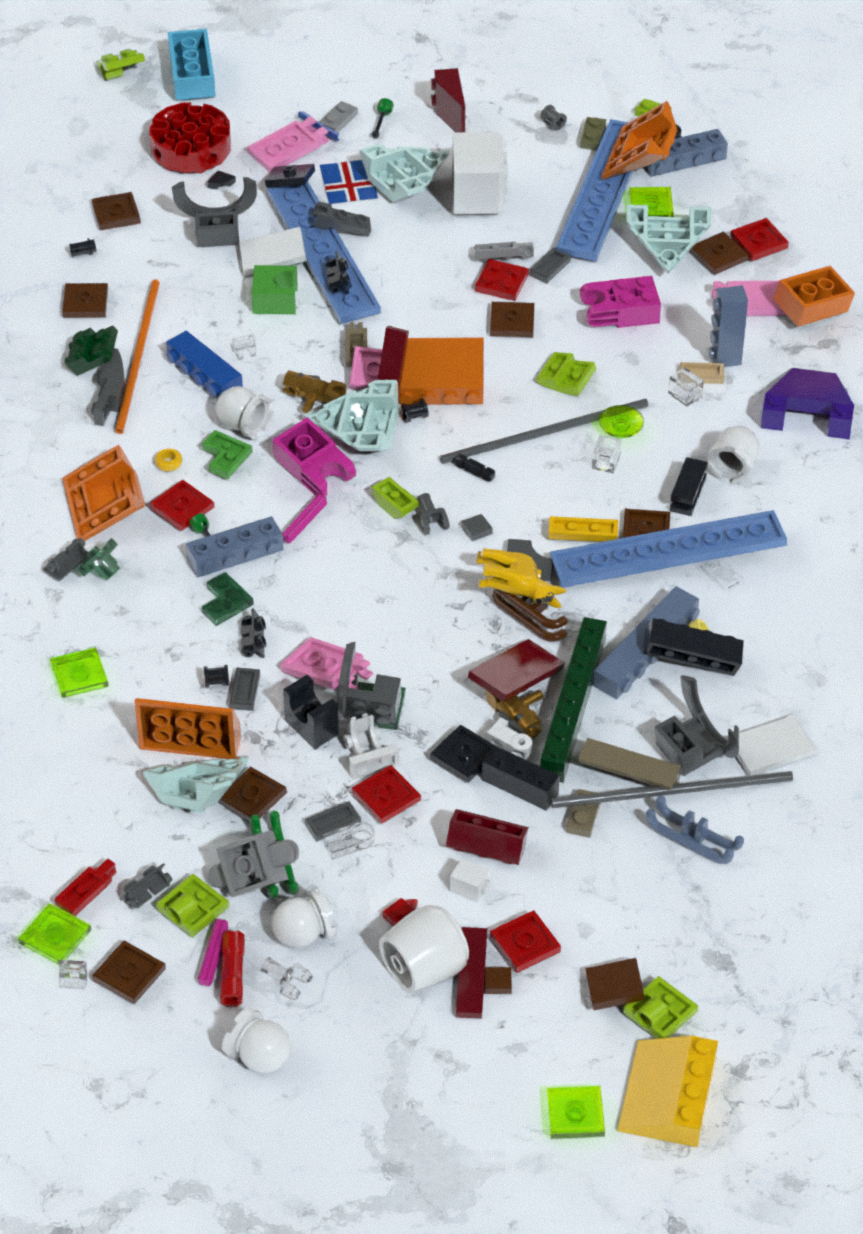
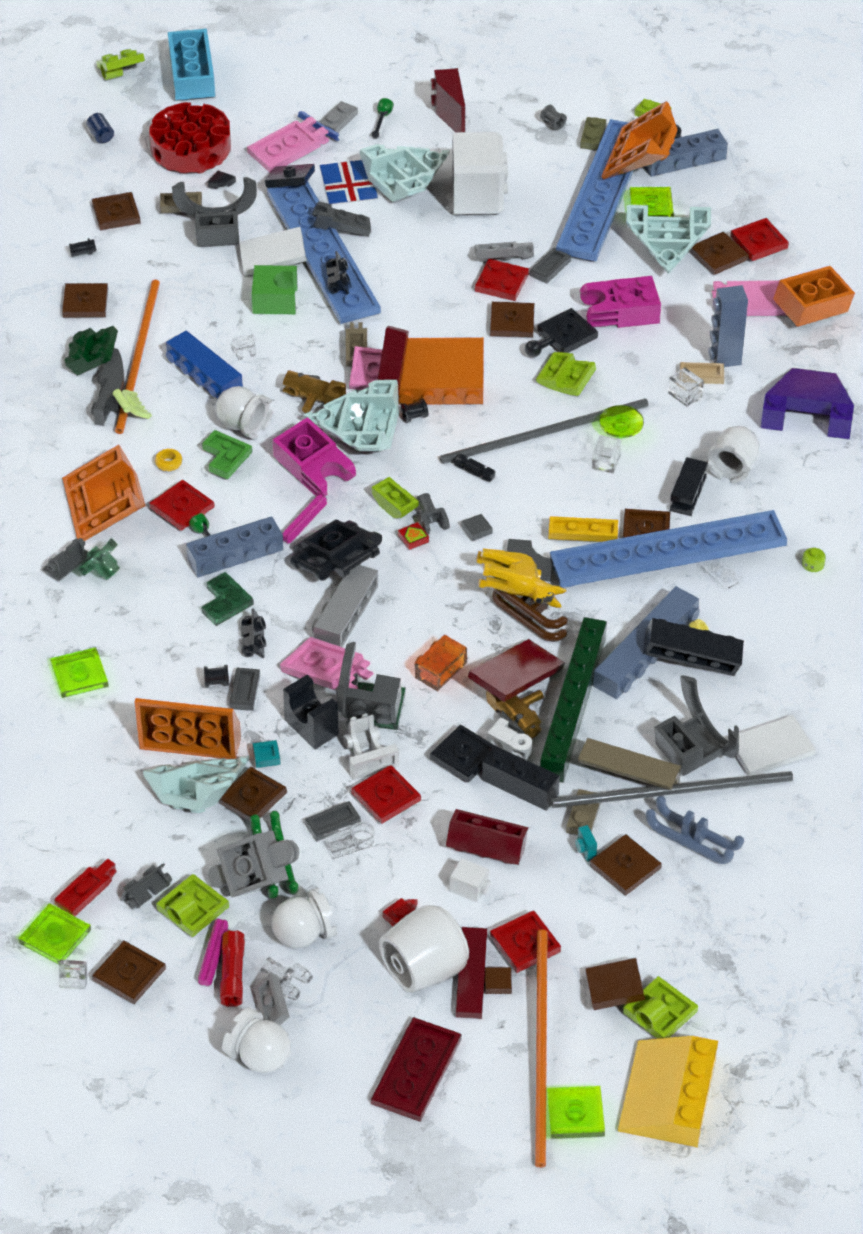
none -> dark blue brick [86,113,114,143]
none -> yellowish green piece [113,389,152,419]
none -> dark tan plate [160,192,202,213]
none -> teal plate [252,740,281,768]
none -> light grey plate [253,972,290,1025]
none -> black brick [290,519,382,581]
none -> light grey brick [312,565,378,647]
none -> dark red tile [371,1017,462,1122]
none -> tile [398,522,429,550]
none -> clear orange brick [414,634,467,692]
none -> black plate [525,308,598,357]
none -> orange piece [535,930,548,1168]
none -> teal plate [575,825,597,862]
none -> reddish brown plate [590,834,662,896]
none -> lime piece [802,547,826,572]

